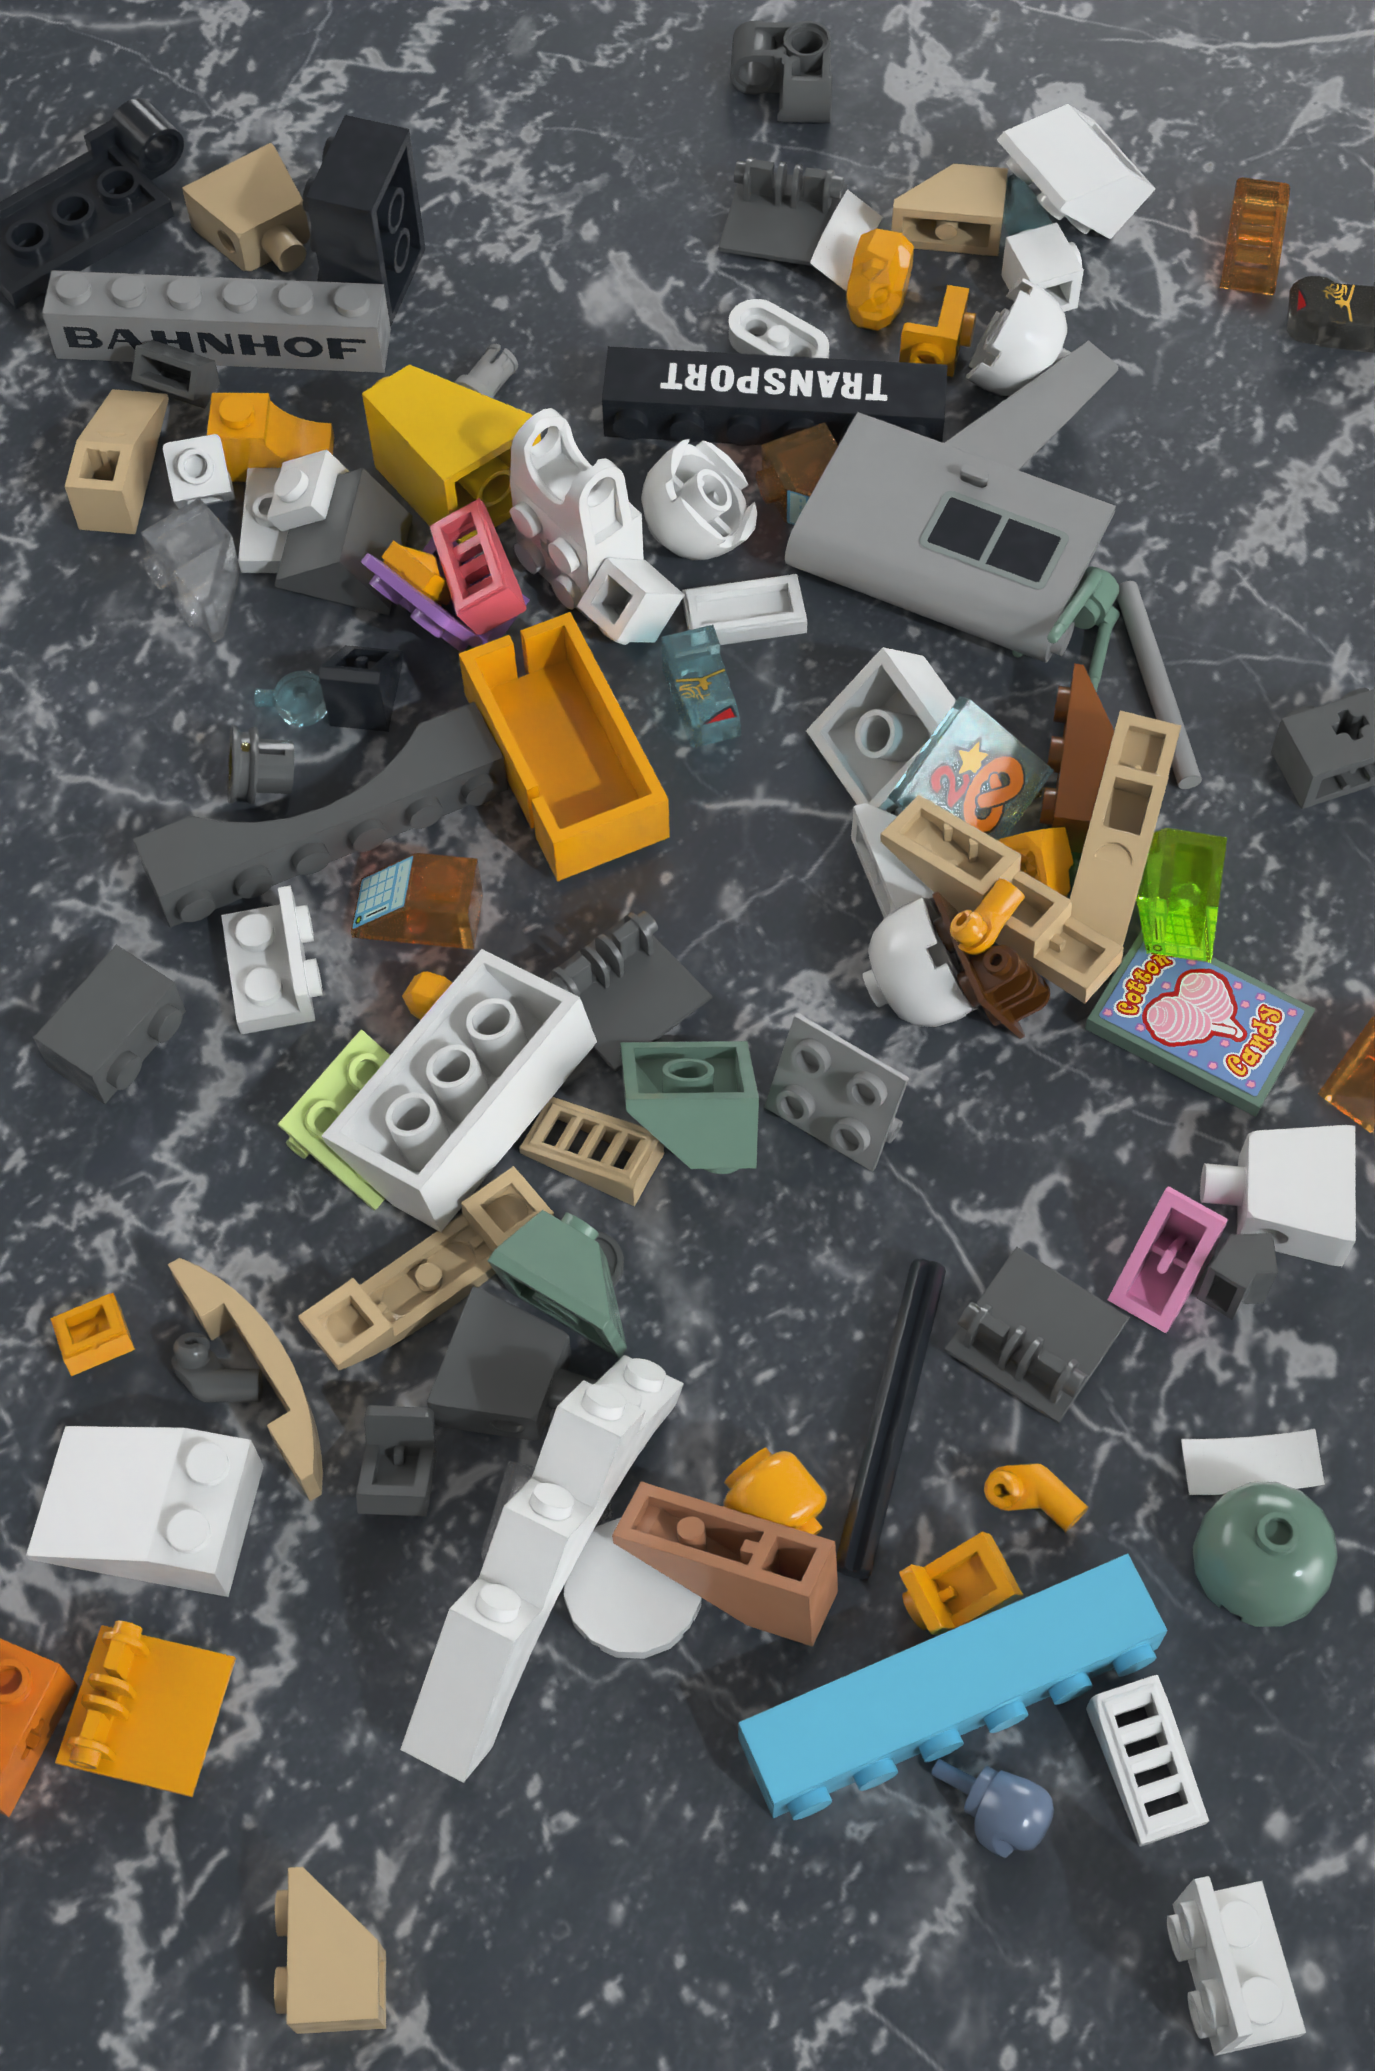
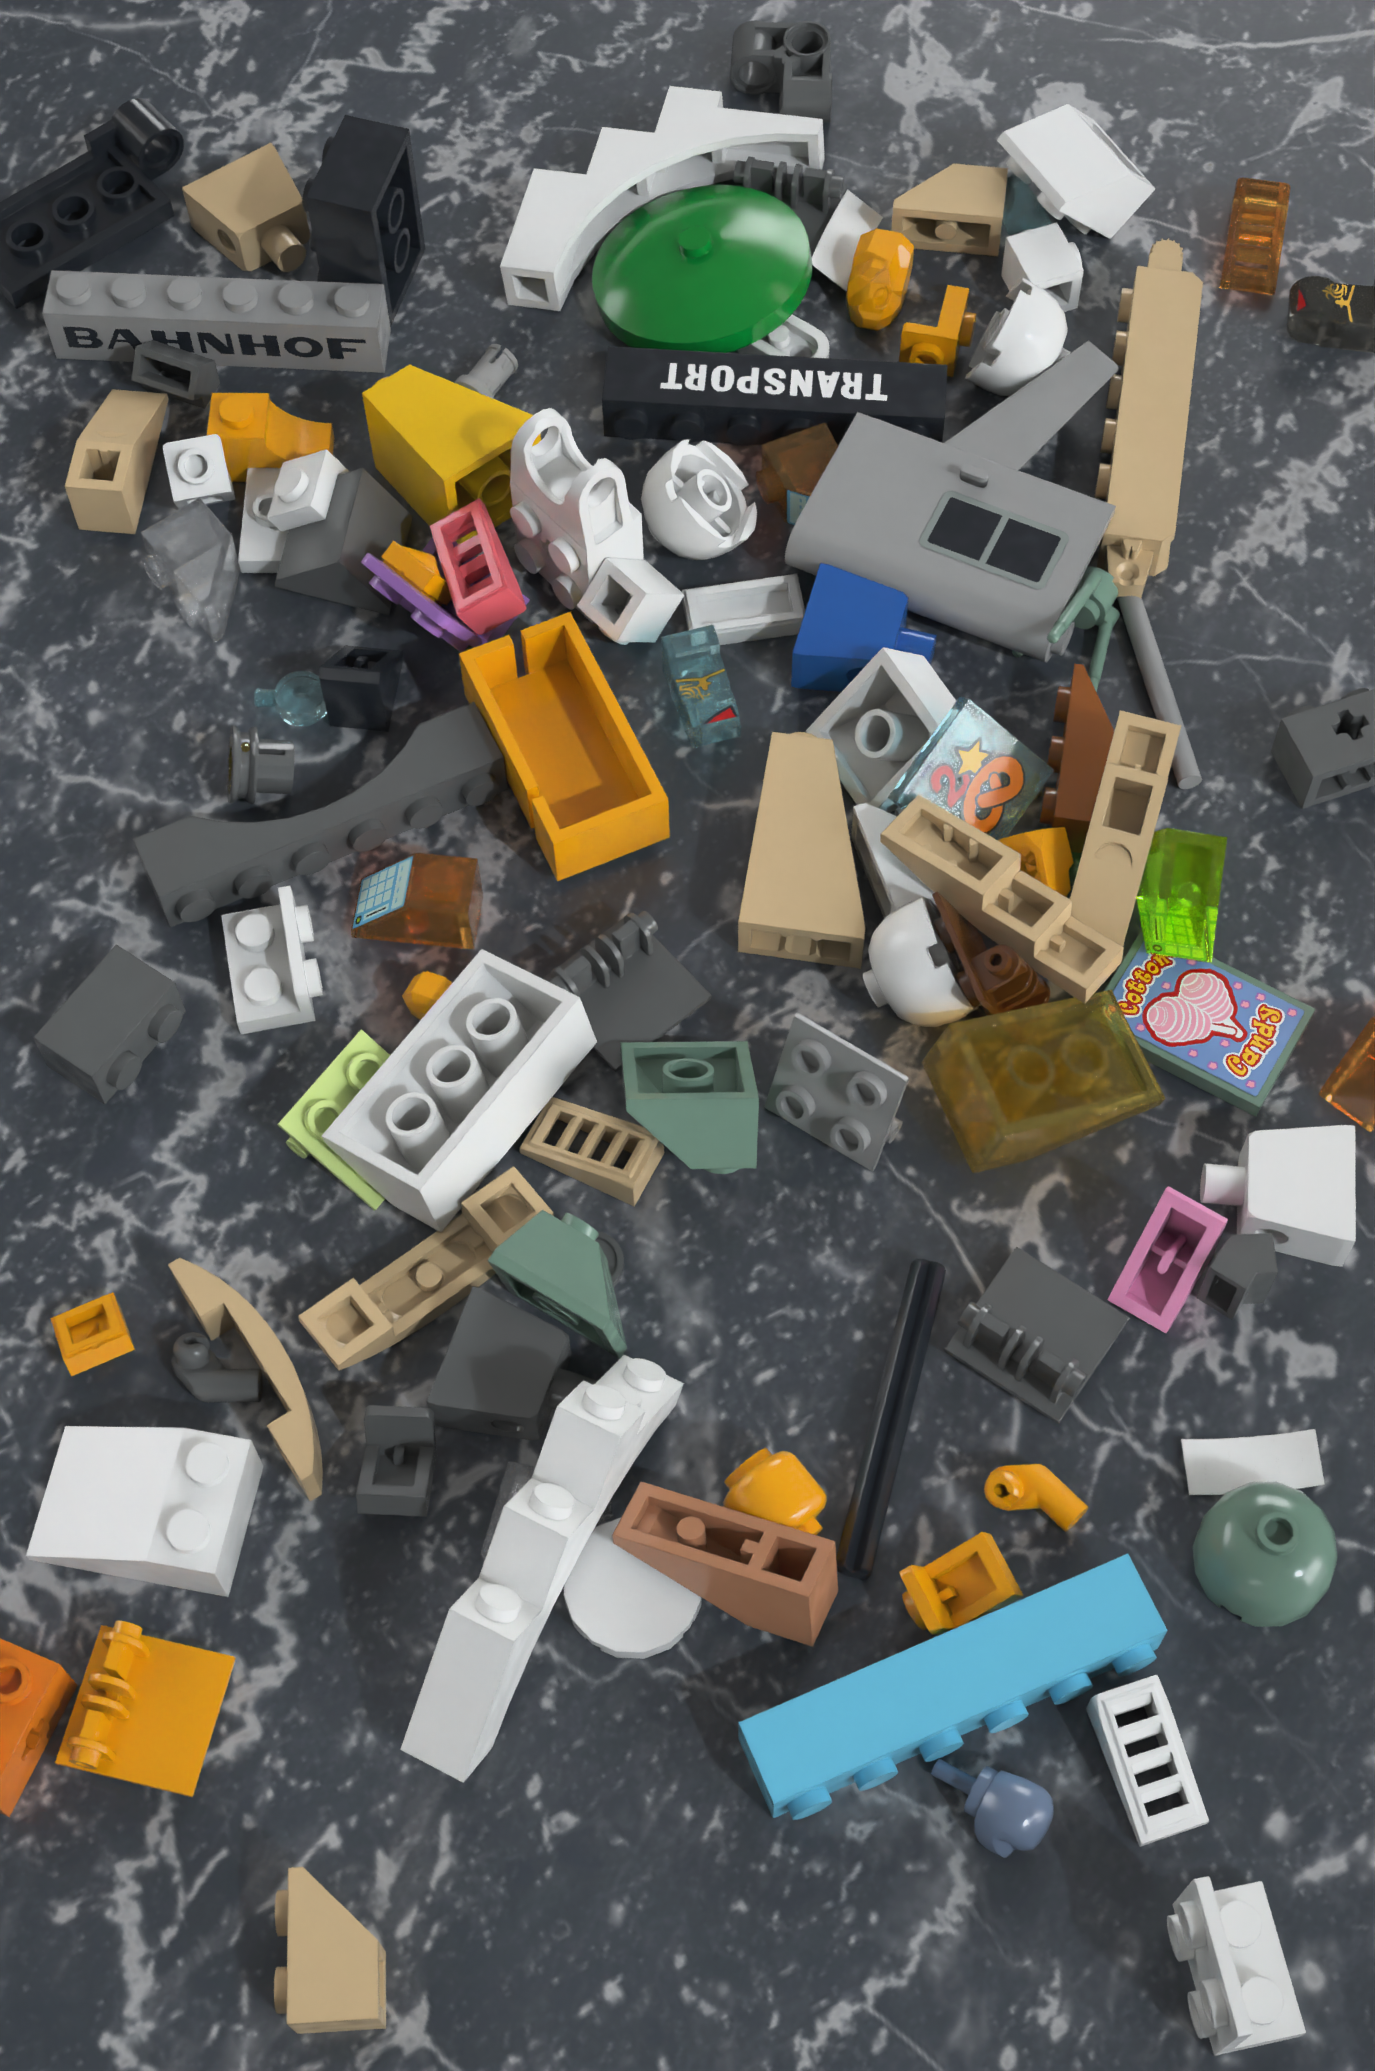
light orange arm [950,878,1025,955] -> none
none -> white arch [500,86,825,311]
none -> green dish [592,185,812,353]
none -> tan slope [738,732,866,969]
none -> blue torso [791,563,937,692]
none -> clear yellow slope [921,990,1166,1174]
none -> tan hinge [1095,238,1203,598]

